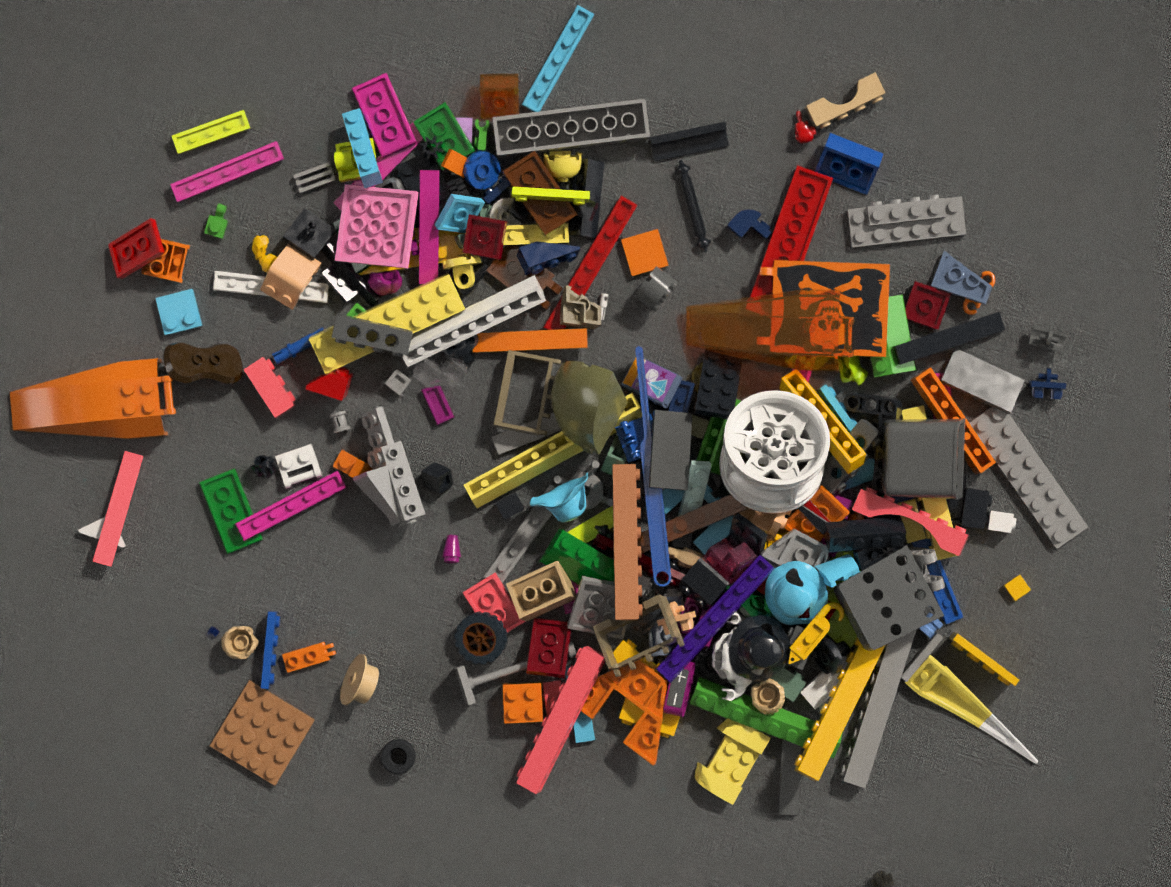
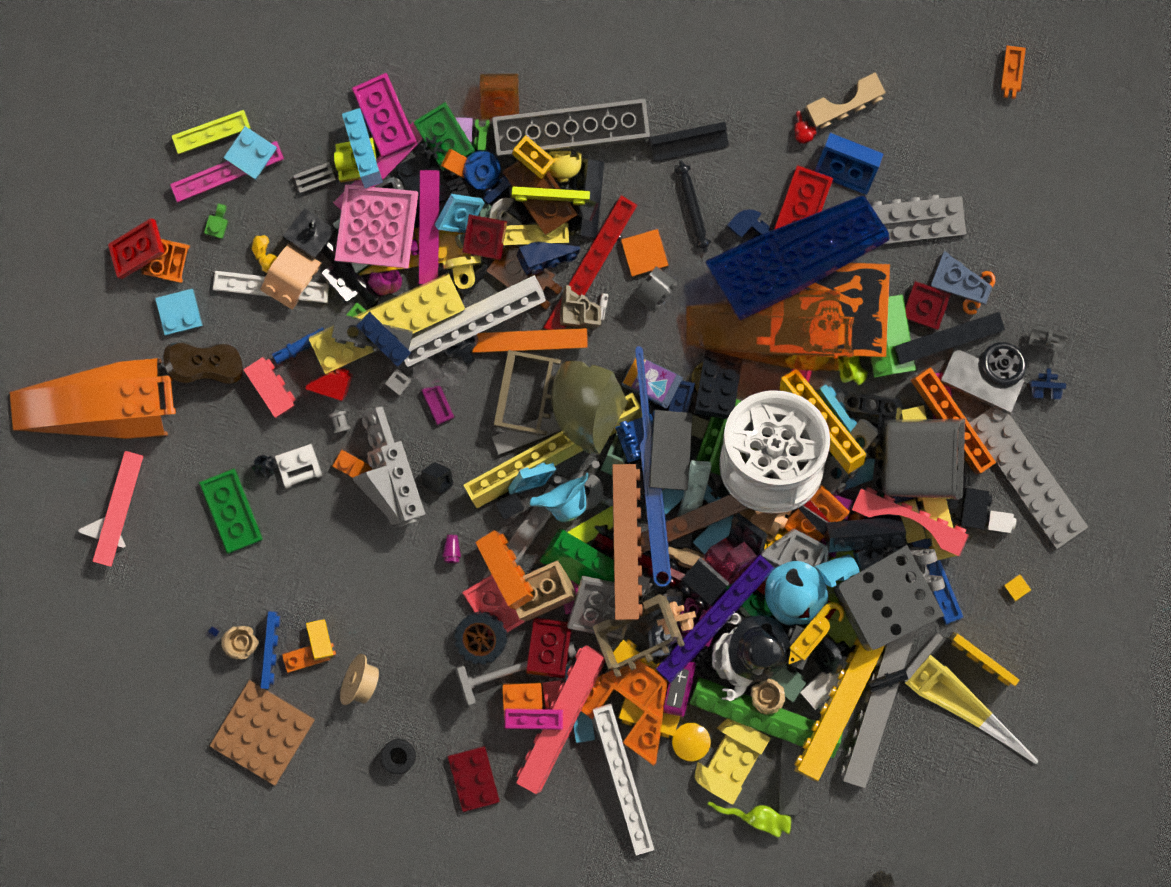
dark pink tile [235,471,347,541] -> none
medium azure tile [522,5,594,112] -> none
medium blue wheel [919,612,943,639] -> none
none -> medium azure plate [224,126,277,180]
none -> yellow tile [306,619,333,661]
none -> dark blue plate [356,312,411,367]
none -> dark red plate [448,746,500,812]
none -> orange brick [475,530,534,610]
none -> dark pink tile [505,708,563,730]
none -> medium azure plate [508,463,556,495]
none -> yellow brick [512,135,555,179]
none -> white plate [593,704,654,855]
none -> yellow dish [672,723,711,761]
none -> clear blue wing [705,196,890,320]
none -> lime animal [708,802,791,837]
none -> black pin [868,668,909,693]
none -> black plate [981,342,1026,386]
none -> orange hinge [1001,46,1026,99]

